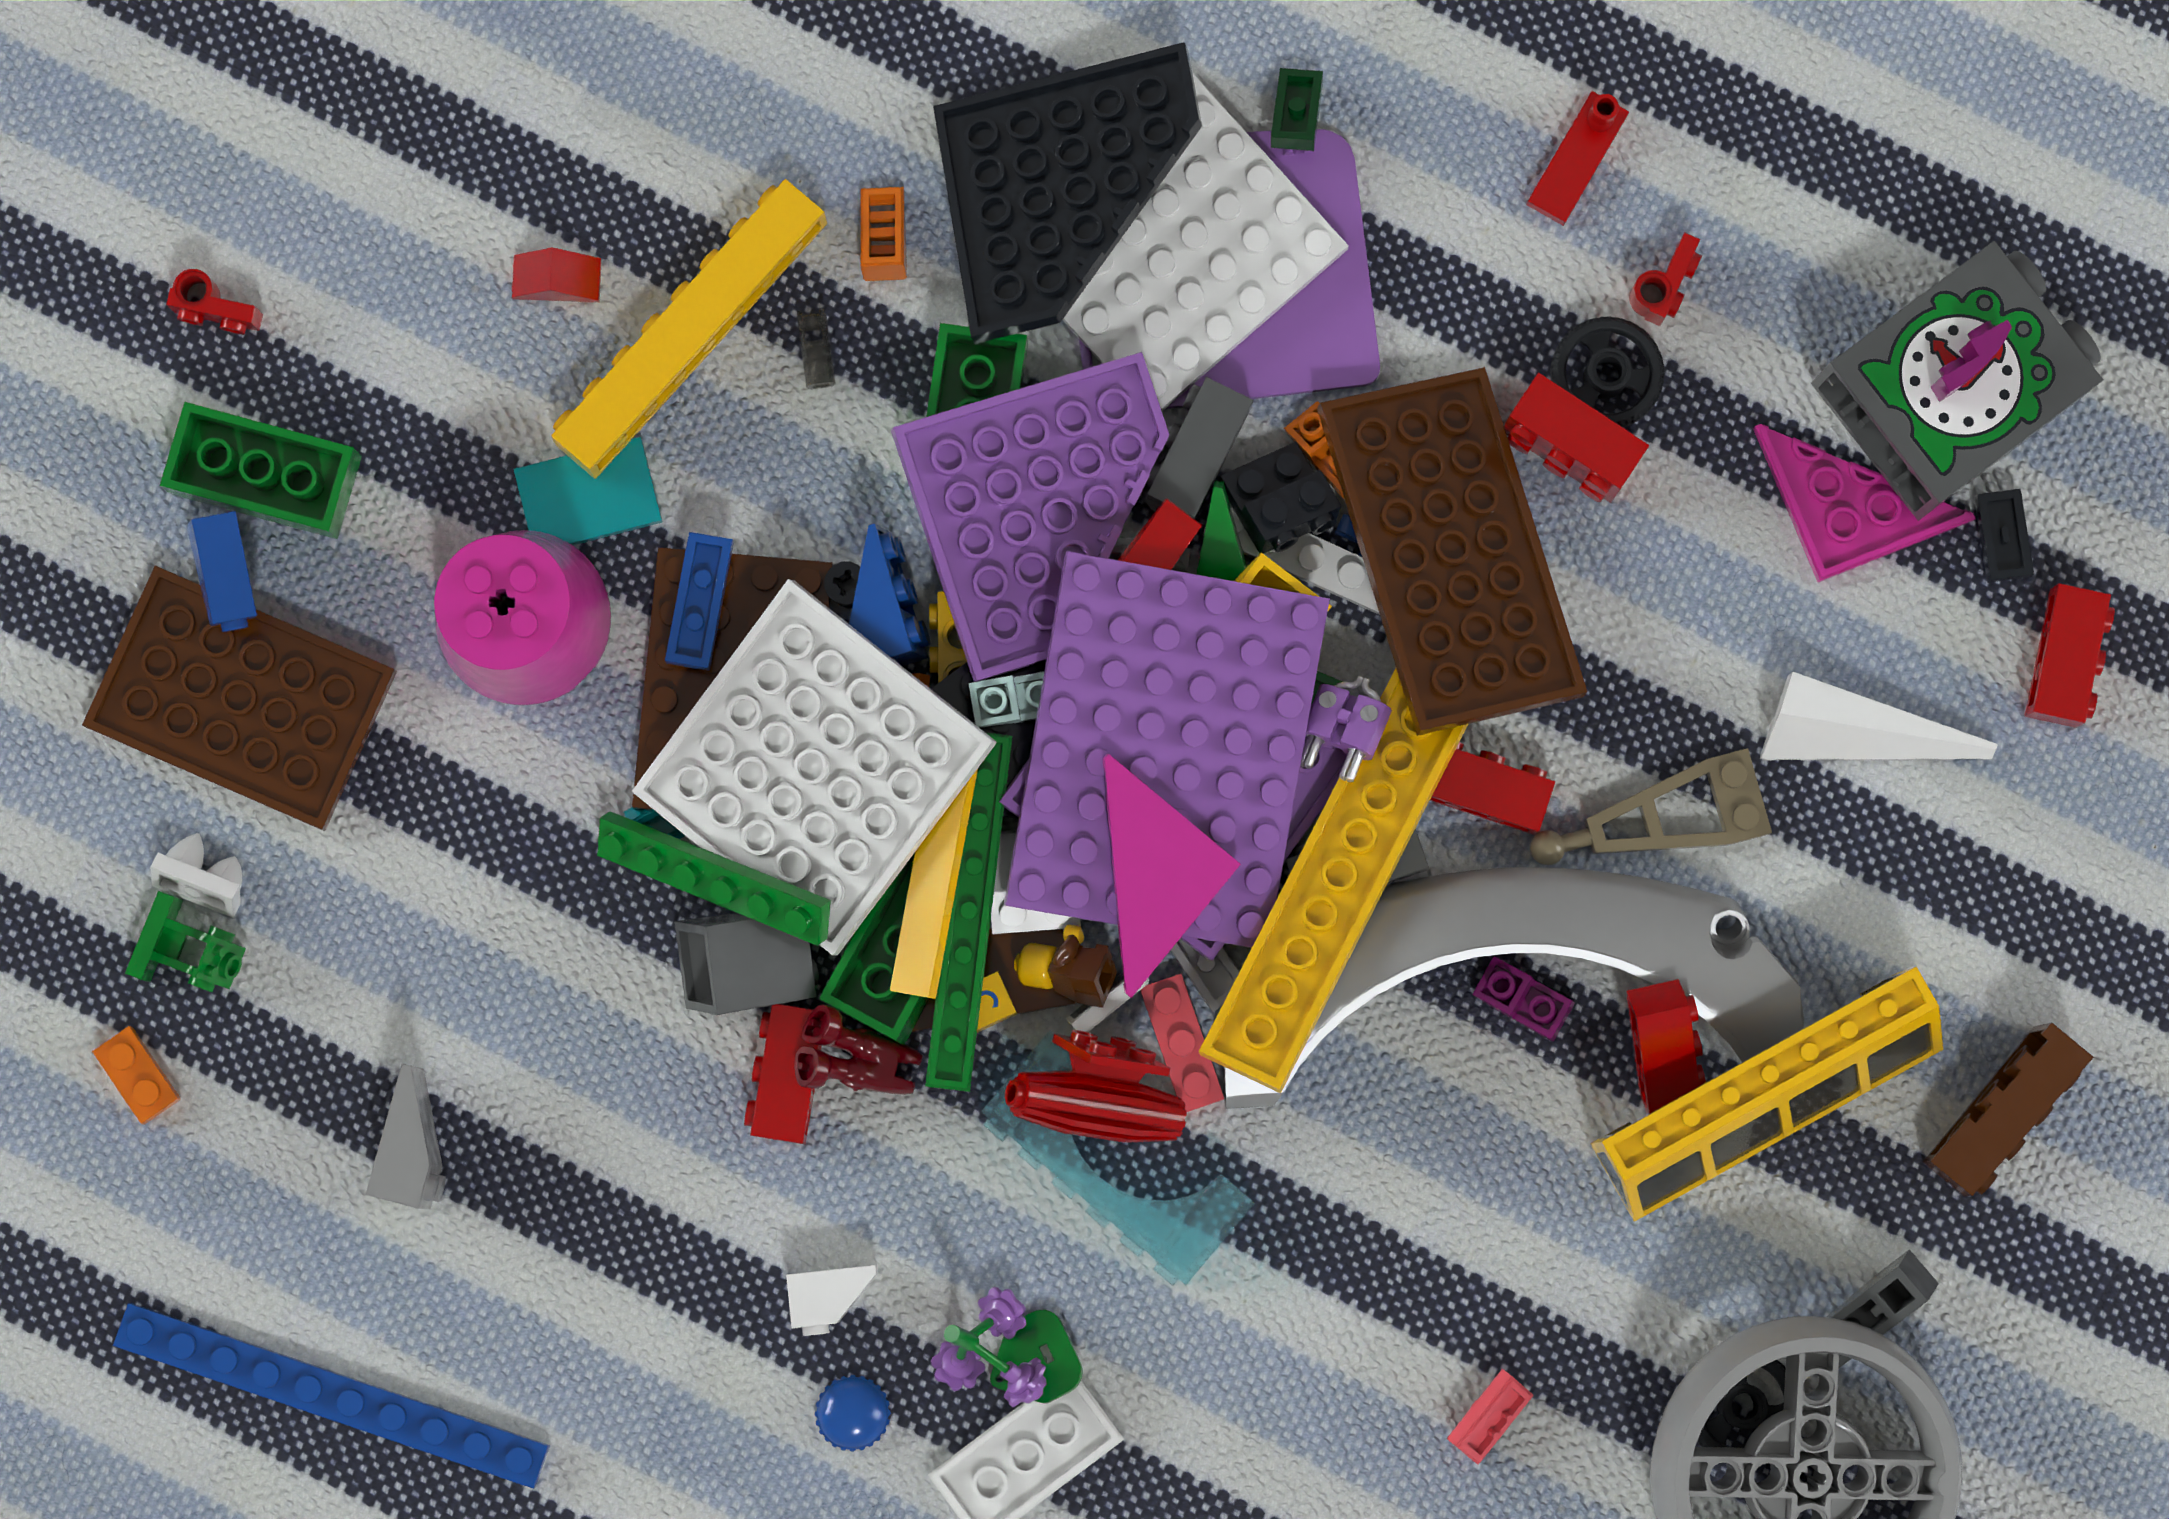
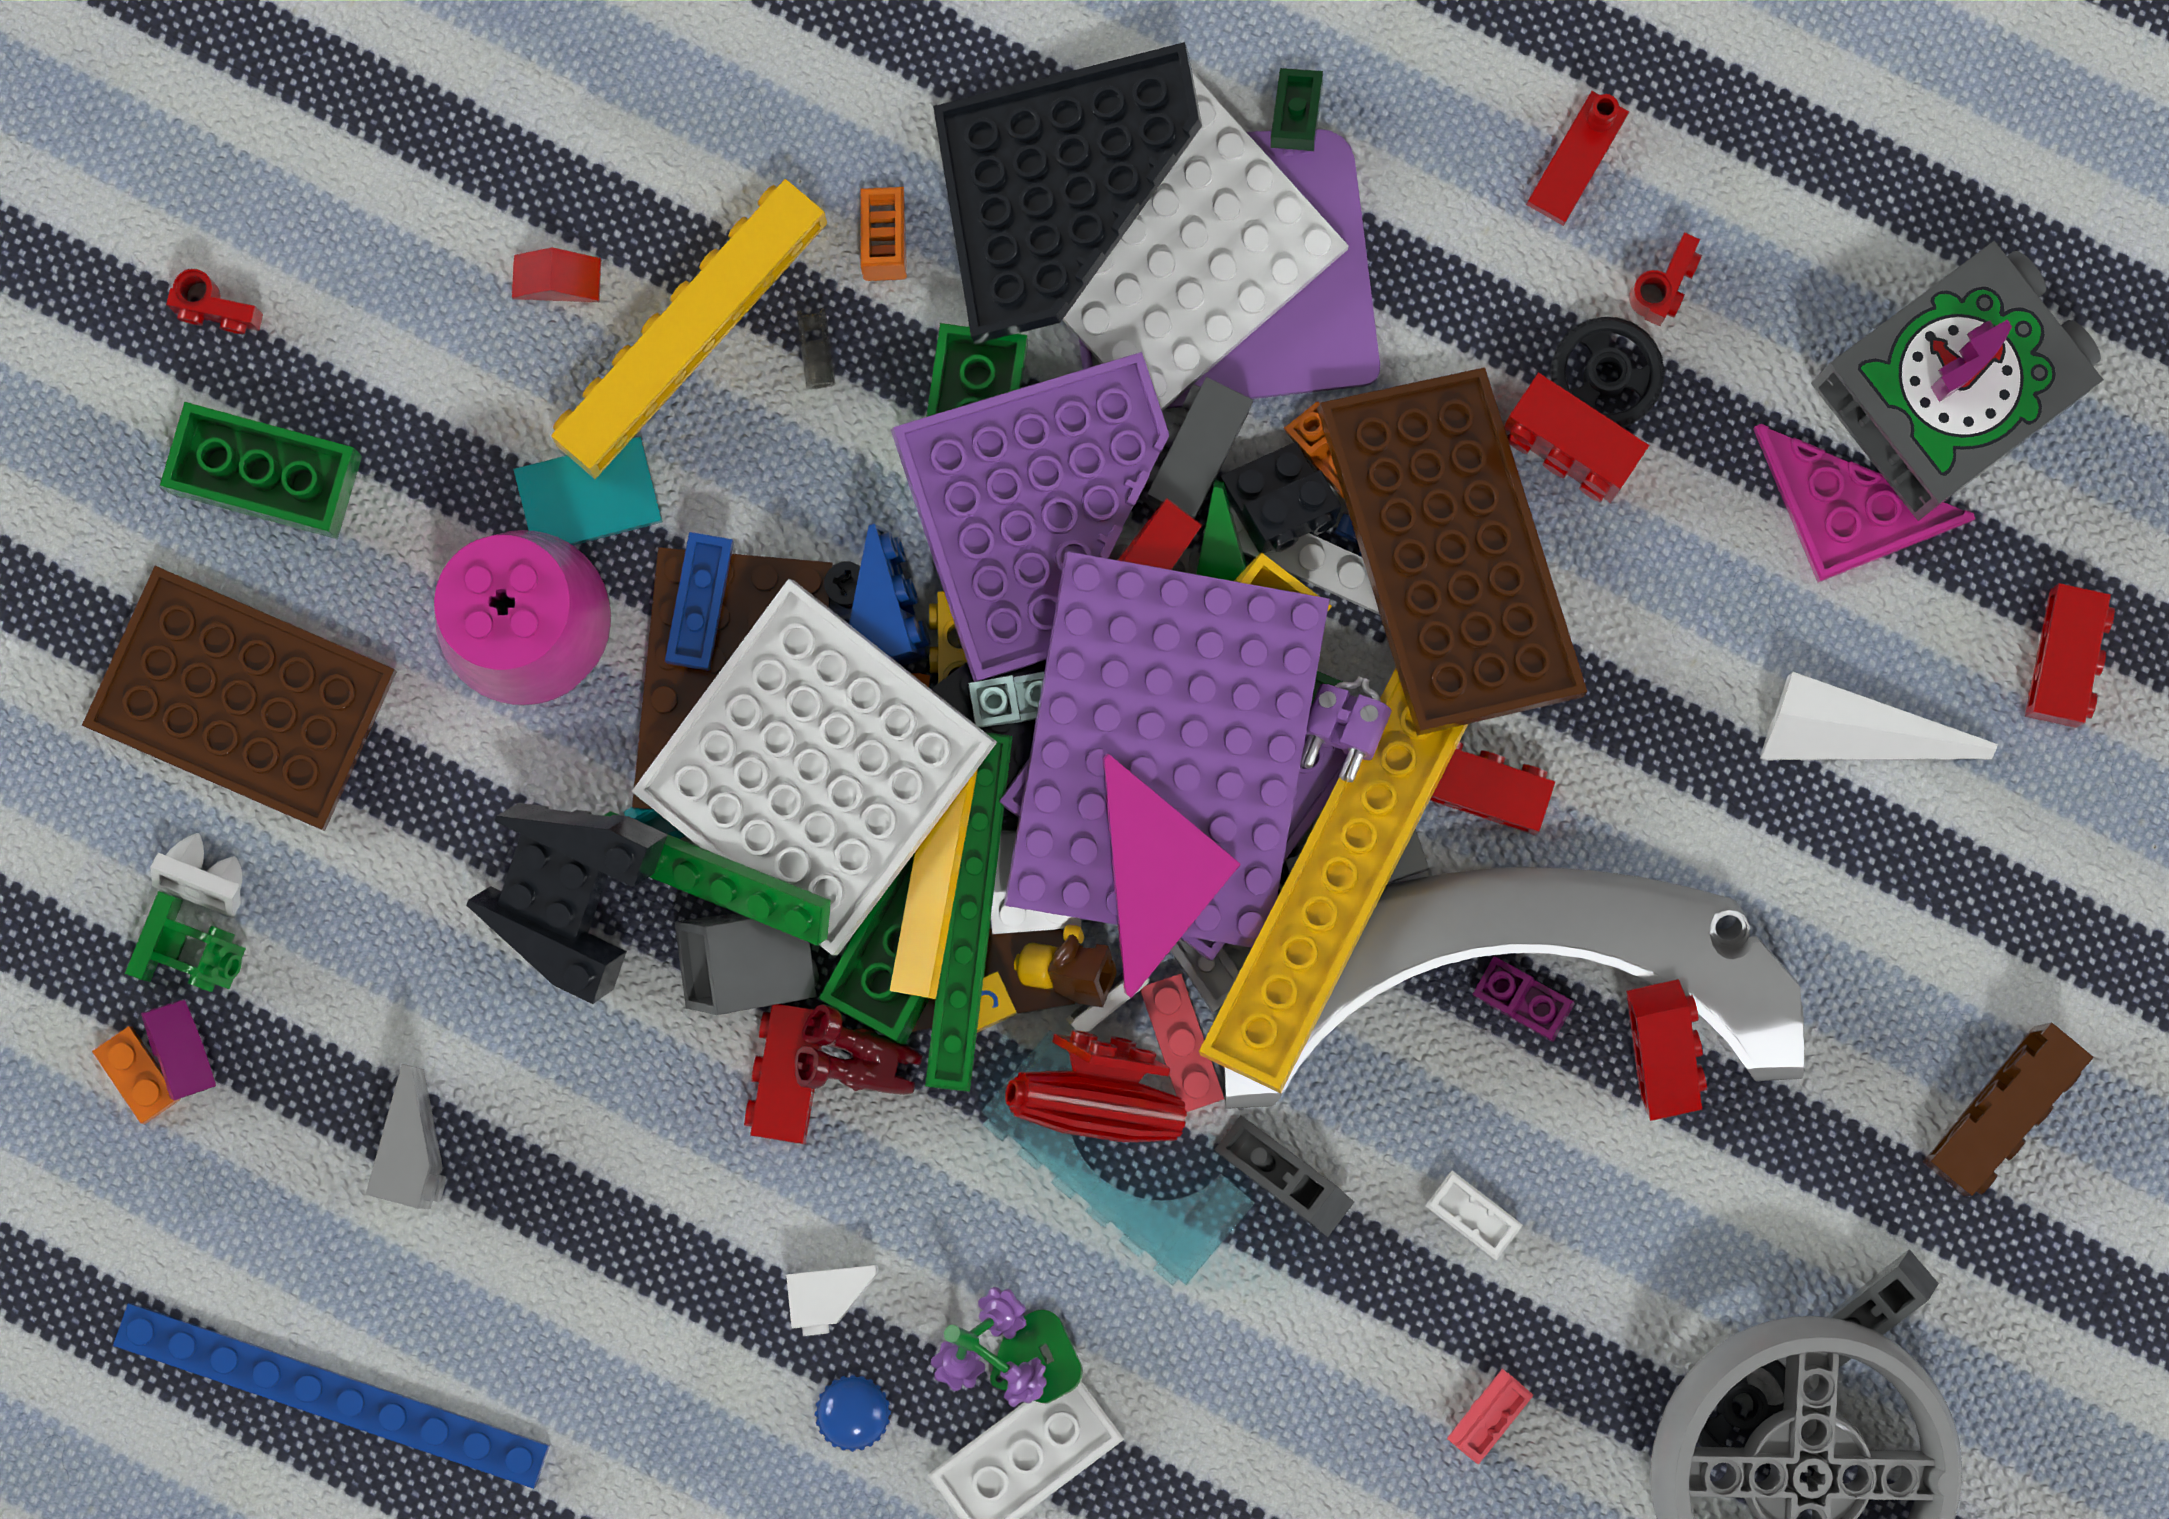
blue slope [186,511,257,632] -> none
dark tan plate [1530,748,1772,865] -> none
yellow window [1590,966,1944,1222] -> none
black plate [1974,489,2034,583] -> none
none -> magenta slope [141,999,216,1101]
none -> black wedge [466,803,668,1004]
none -> dark grey slope [1214,1115,1355,1237]
none -> white plate [1424,1171,1523,1260]

